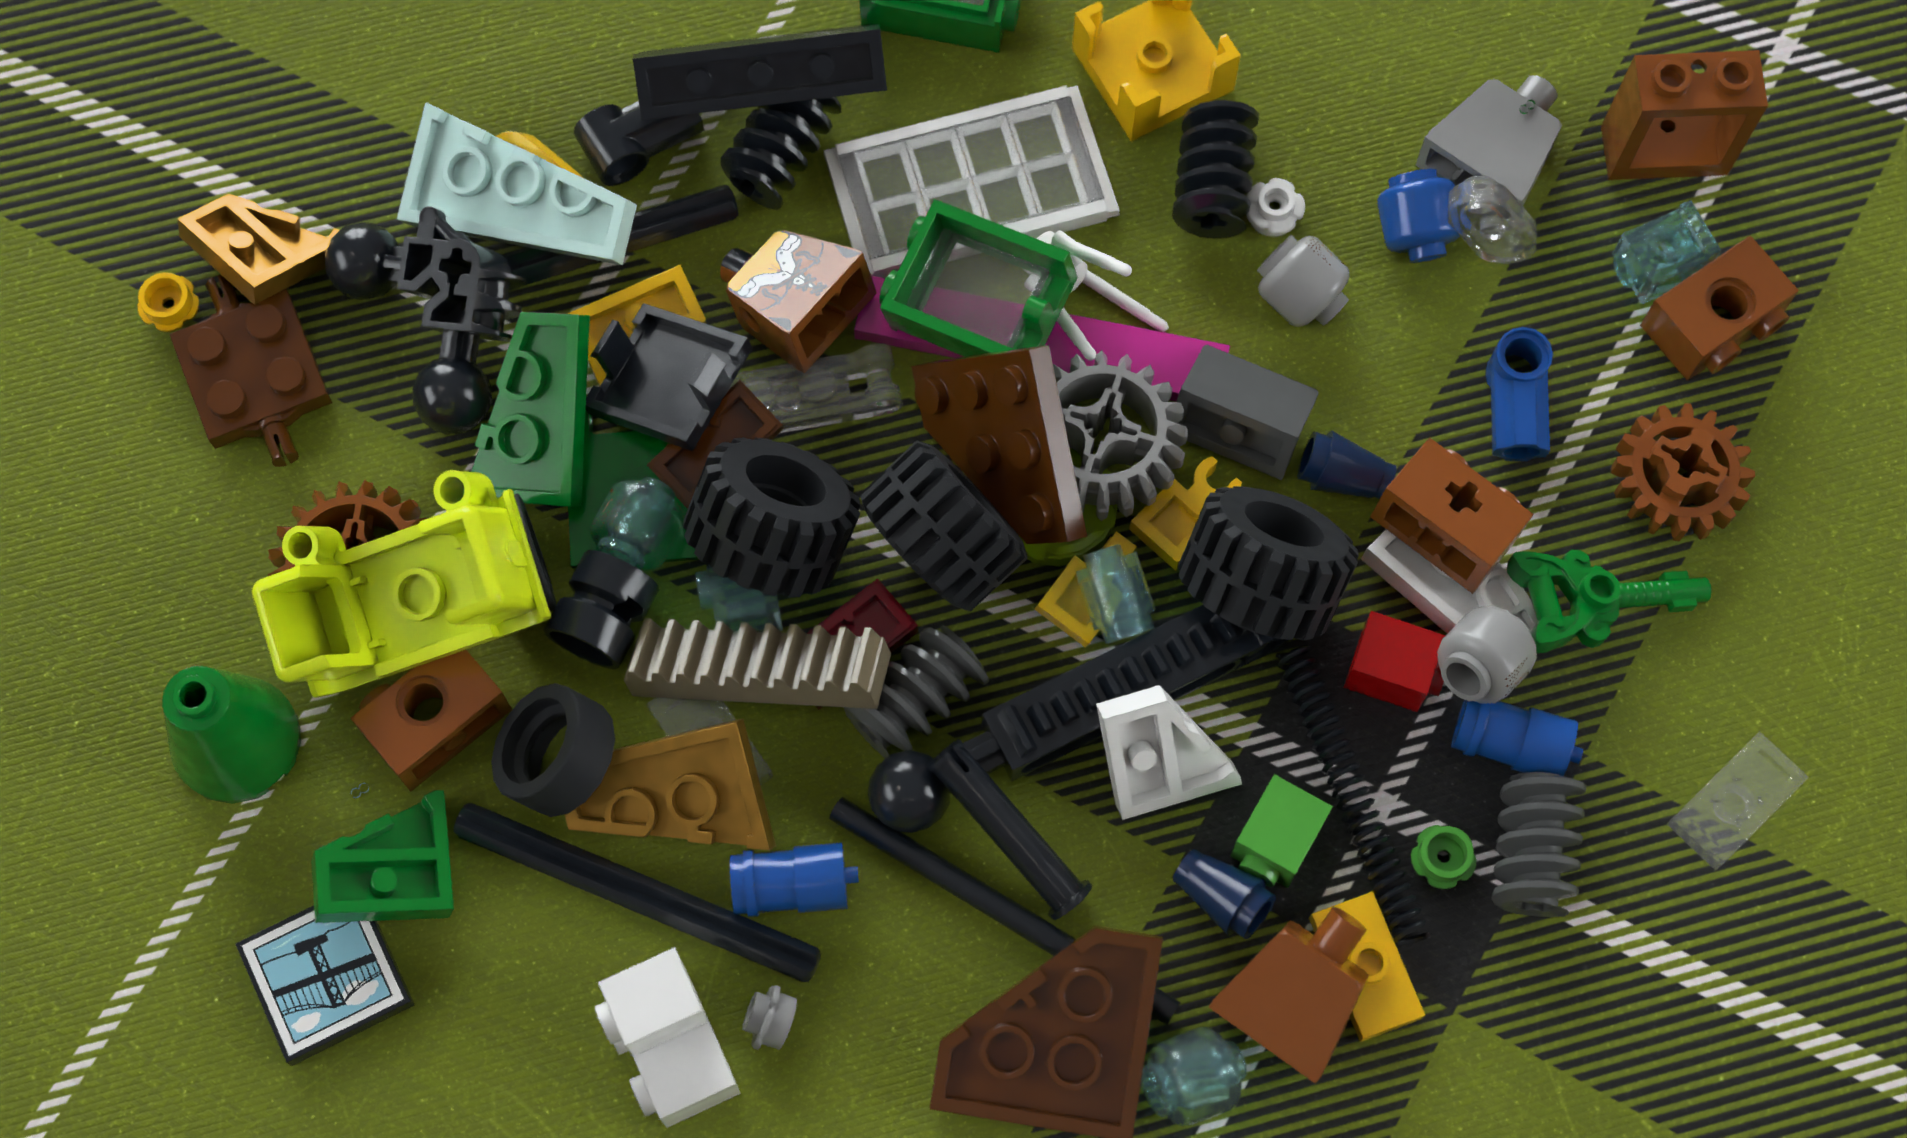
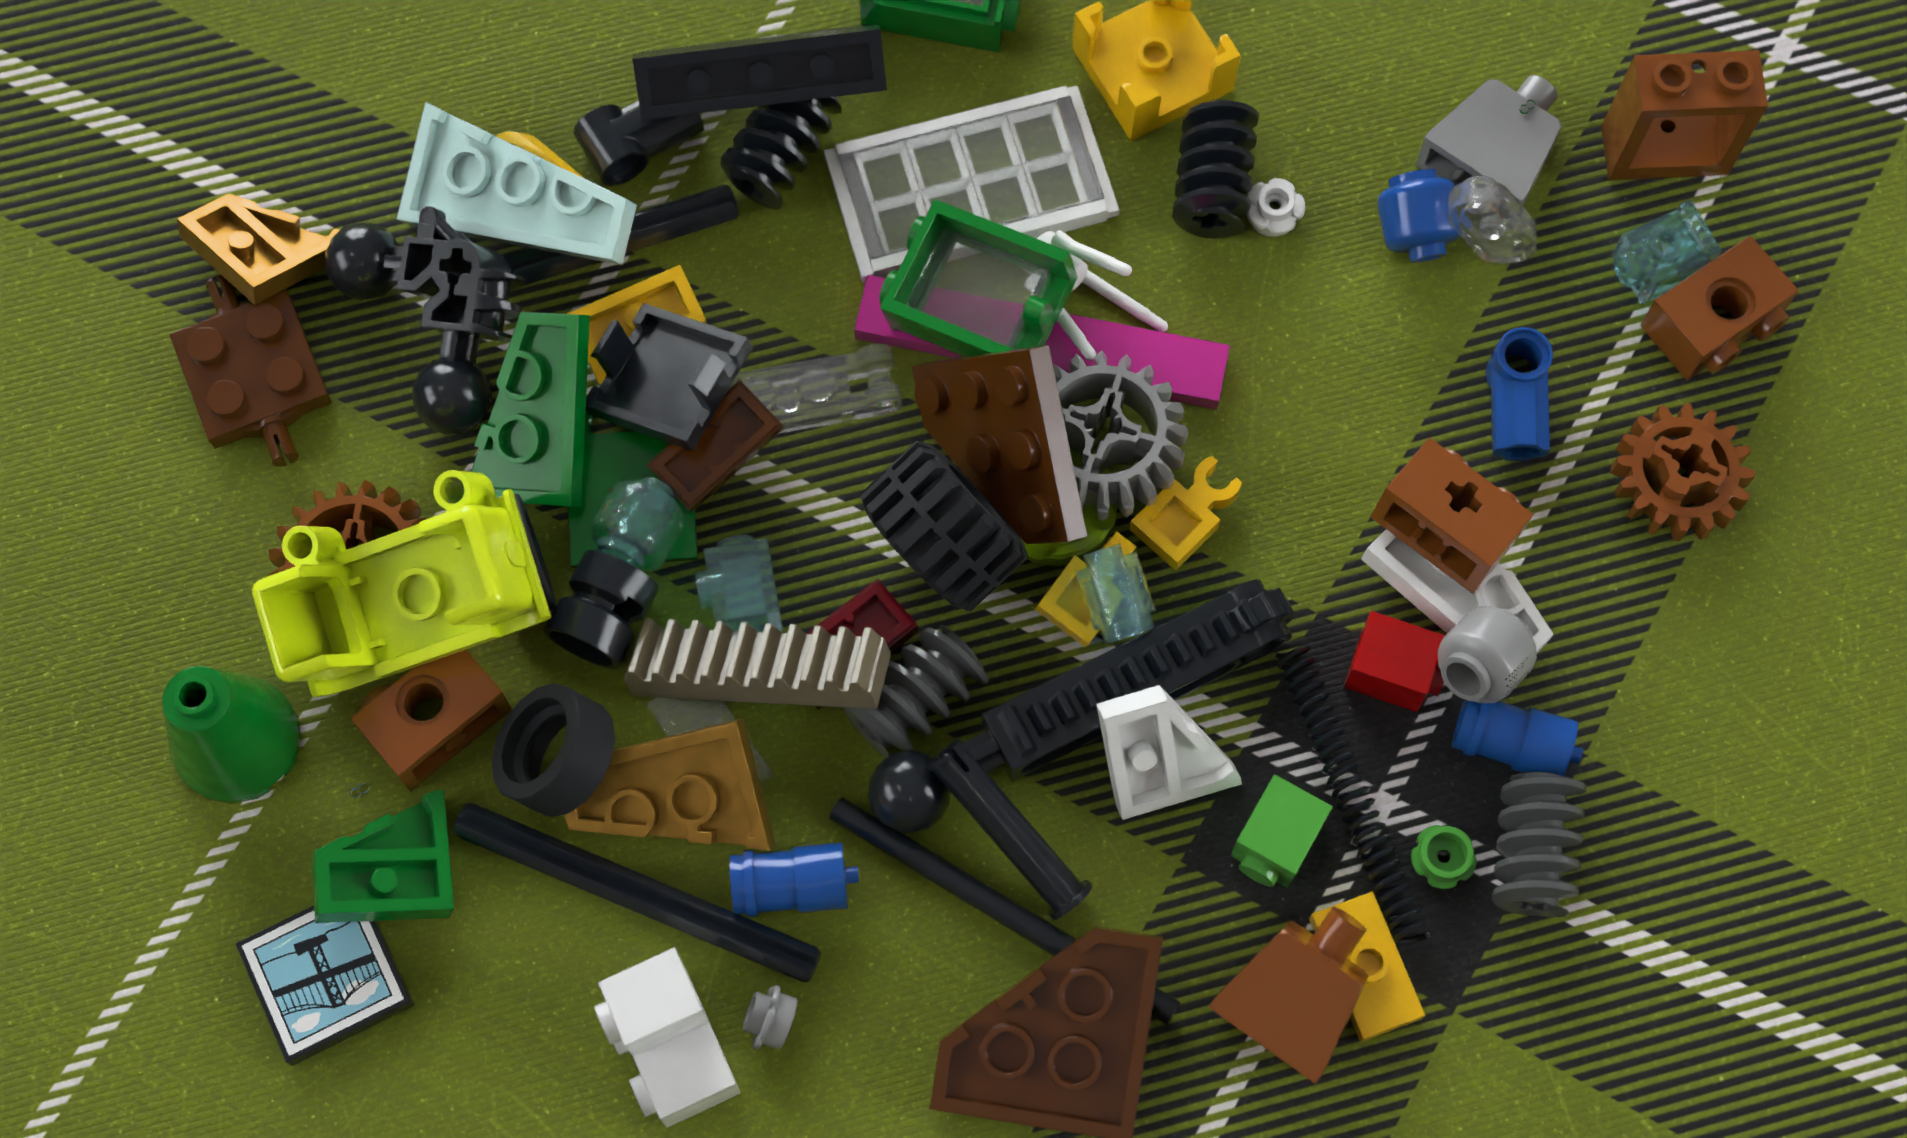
yellow plate [138,272,199,332] -> none
black tyre [683,437,861,598] -> none
dark orange torso [720,230,877,374] -> none
clear light blue head [1141,1027,1247,1126] -> none
dark blue cone [1173,849,1276,940] -> none
dark grey panel [1176,345,1319,480] -> none
black tyre [1178,486,1359,640] -> none
light grey head [1257,235,1350,327] -> none
dark blue cone [1298,430,1397,499] -> none
green piece [1507,549,1711,654] -> none
clear plate [1667,731,1809,870] -> none

